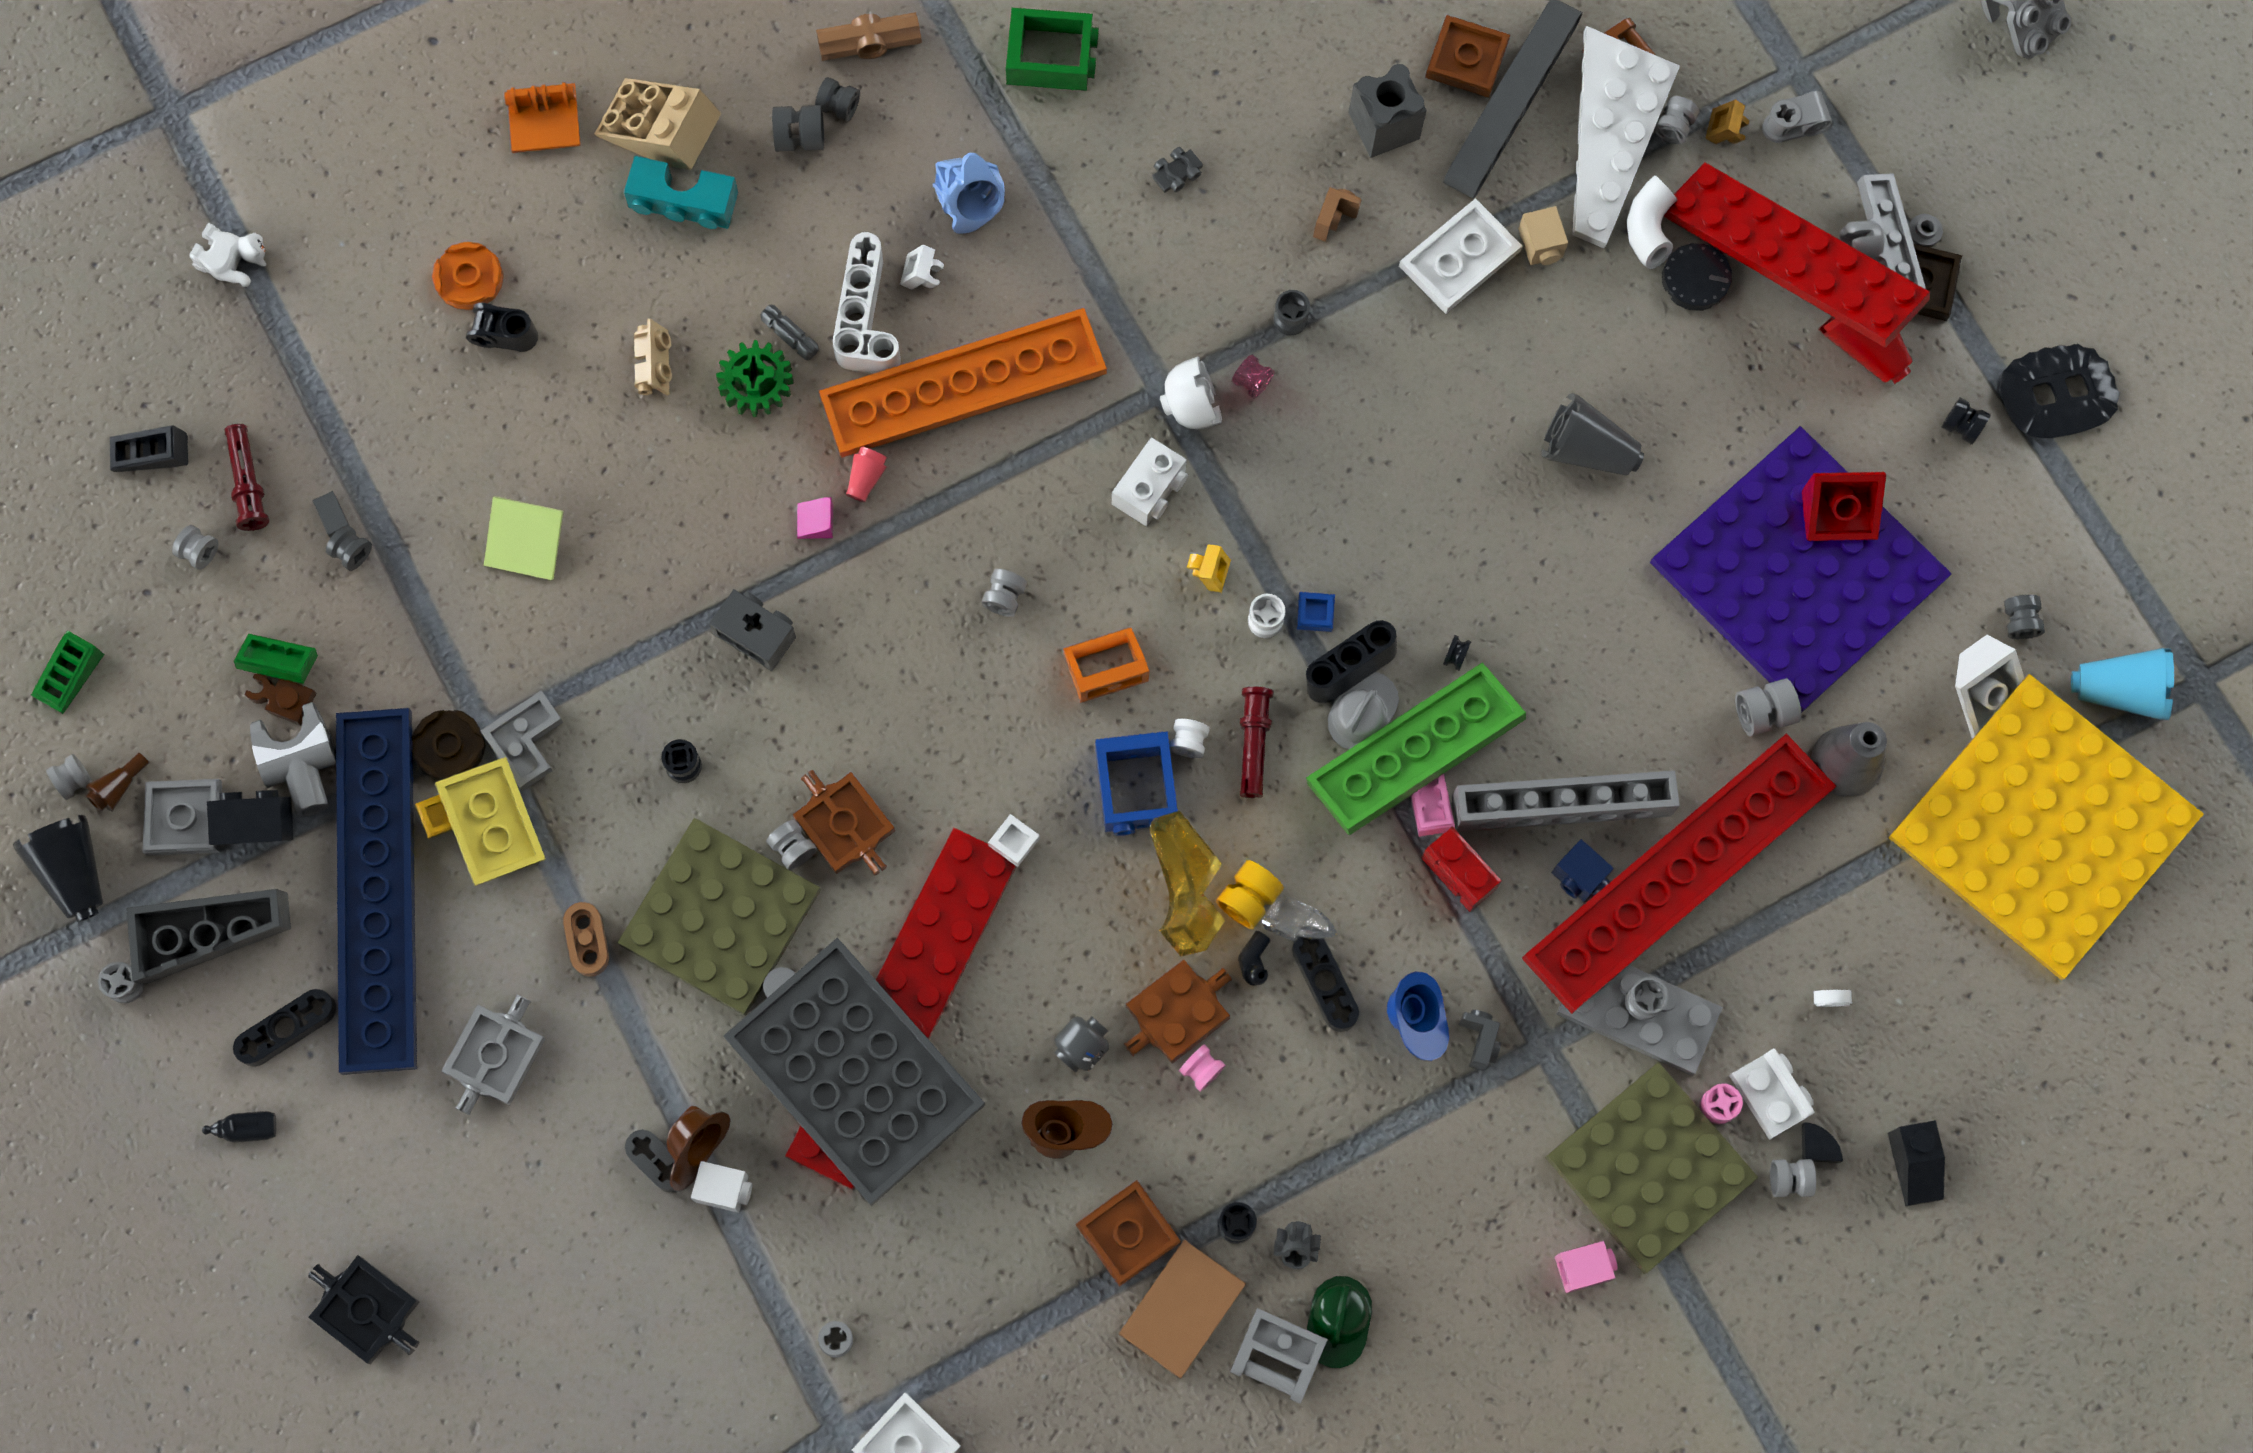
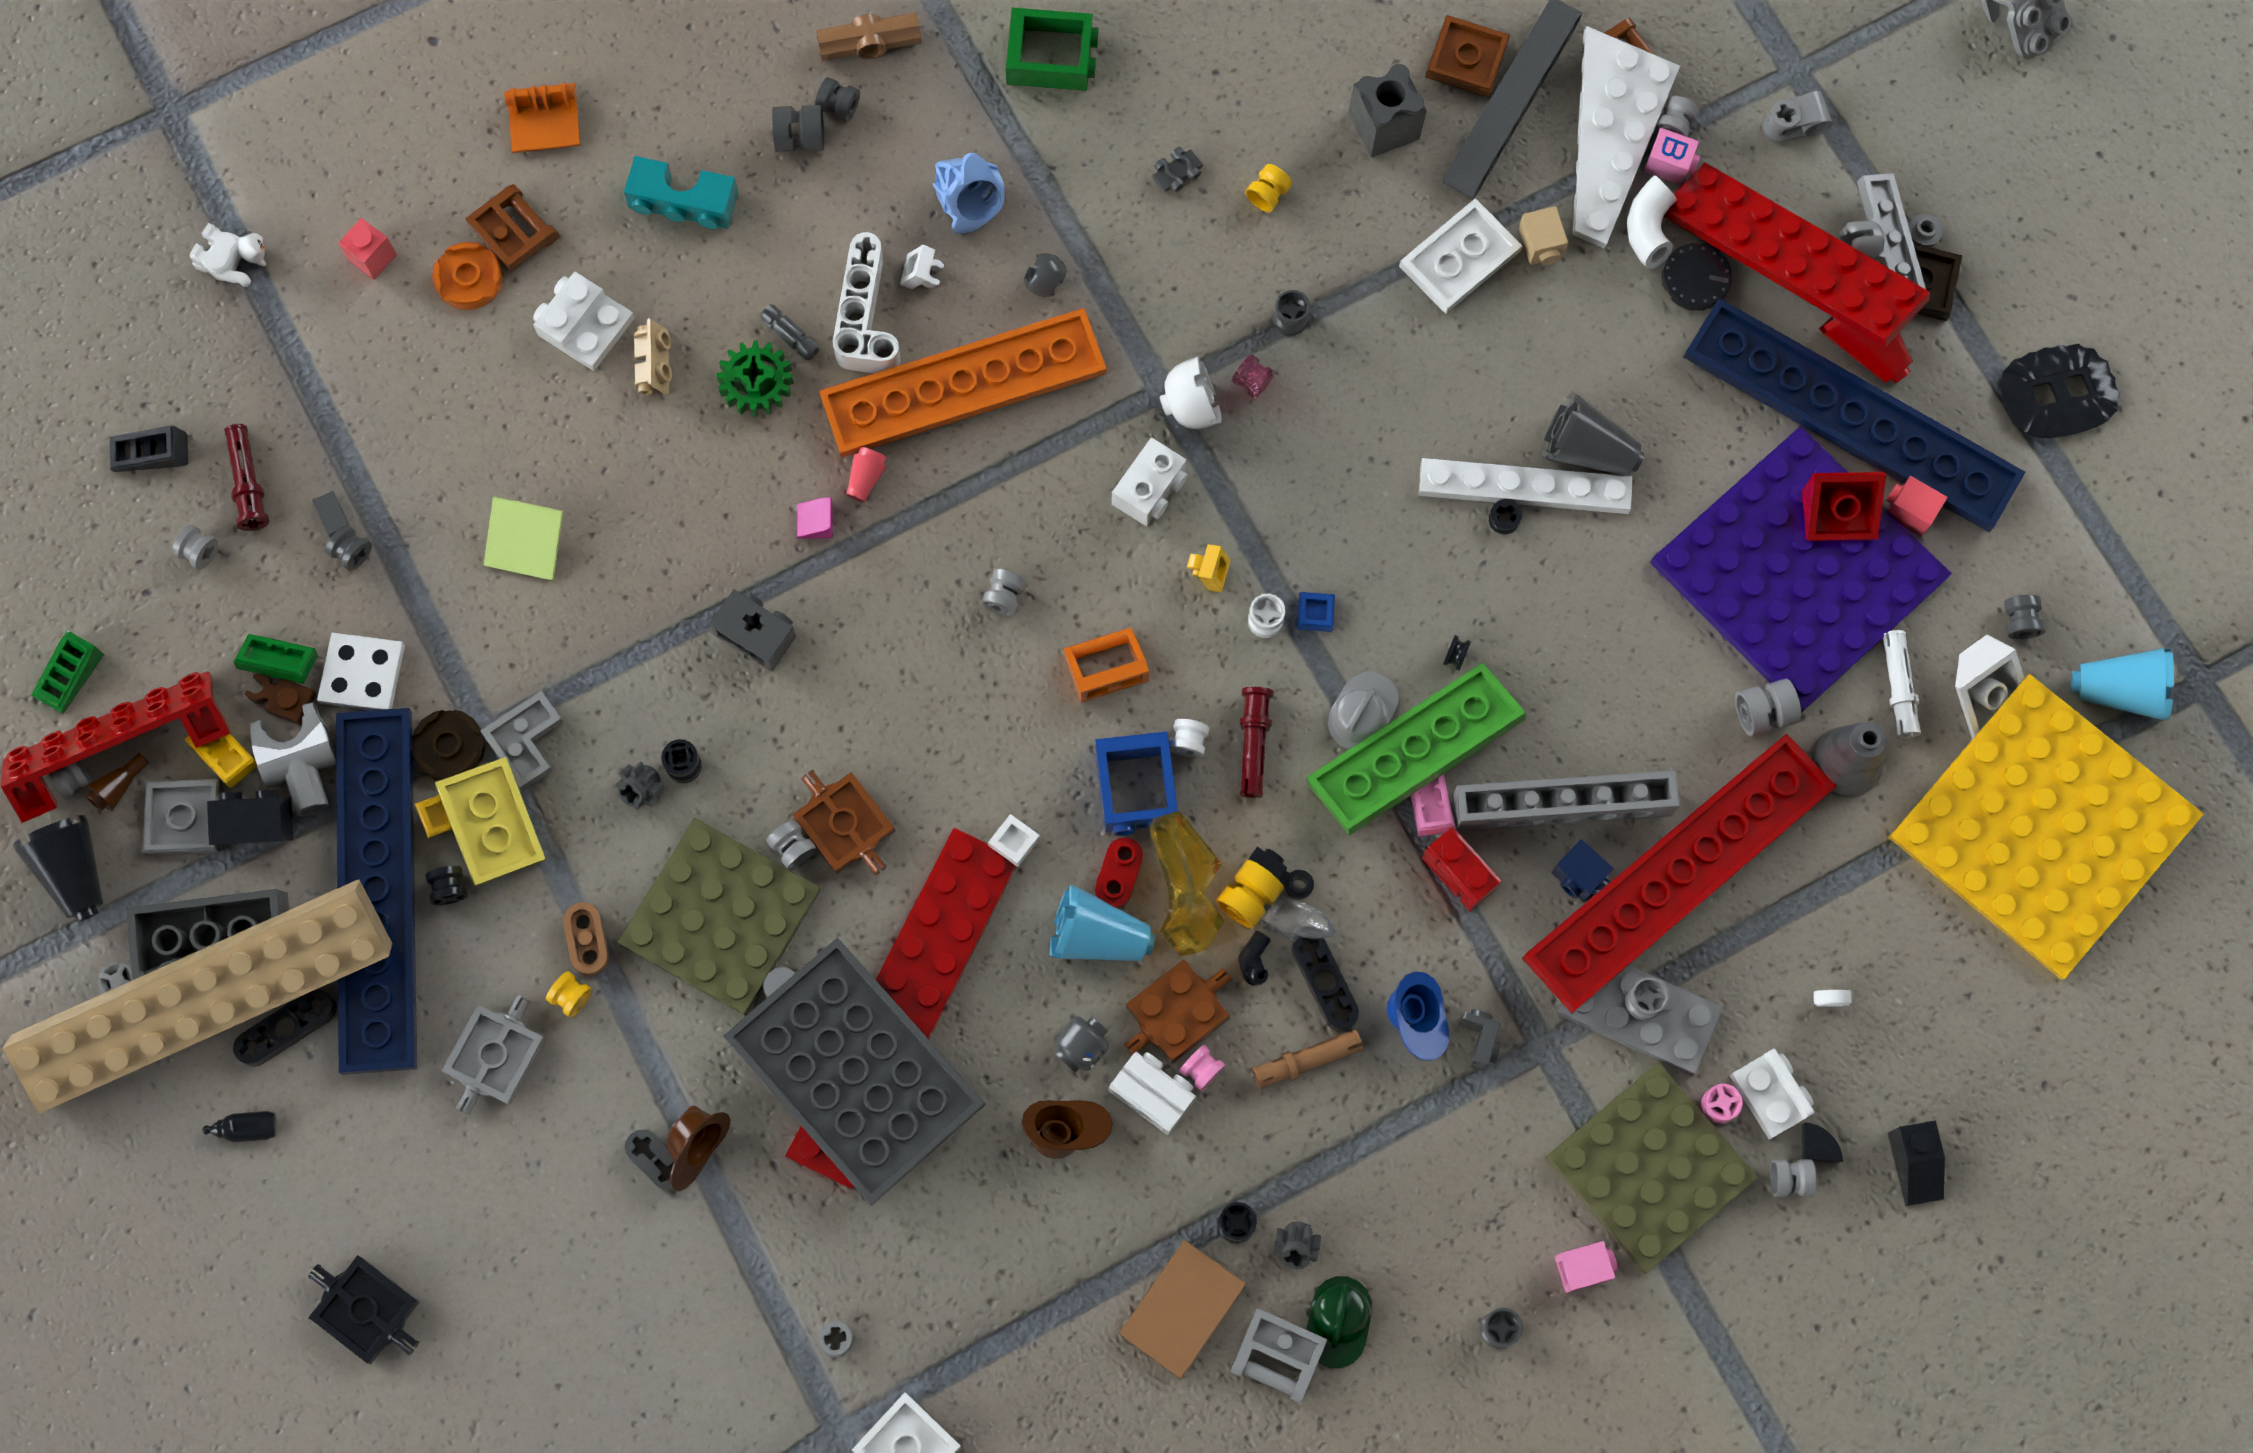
black piece [466,303,538,352] -> none
tan slope [594,78,721,170] -> none
white brick [691,1161,752,1213] -> none
dark orange plate [1076,1180,1181,1287] -> none
black beam [1306,620,1397,703] -> none
medium nougat bracket [1313,187,1362,242] -> none
pearl gold tile [1705,99,1749,144] -> none
black wheel [1941,397,1991,445] -> none
none -> red bracket [1,671,230,823]
none -> tan brick [2,879,393,1114]
none -> yellow plate [184,734,257,789]
none -> white tile [317,632,405,711]
none -> coral brick [338,218,397,280]
none -> black wheel [425,866,468,906]
none -> dark orange plate [465,184,559,272]
none -> white plate [533,271,635,371]
none -> yellow wheel [546,971,593,1018]
none -> dark grey gear [615,762,663,809]
none -> dark grey piece [1024,253,1067,297]
none -> medium azure cone [1049,885,1155,961]
none -> red plate [1095,837,1143,909]
none -> white brick [1109,1051,1196,1136]
none -> yellow wheel [1245,164,1293,213]
none -> black plate [1248,846,1314,900]
none -> medium nougat pin [1251,1029,1363,1090]
none -> white plate [1419,458,1632,514]
none -> dark grey wheel [1480,1308,1523,1349]
none -> black bush [1488,499,1522,535]
none -> bright pink brick [1643,128,1701,185]
none -> dark blue plate [1683,298,2026,532]
none -> white pin [1883,630,1921,739]
none -> coral brick [1886,476,1948,537]

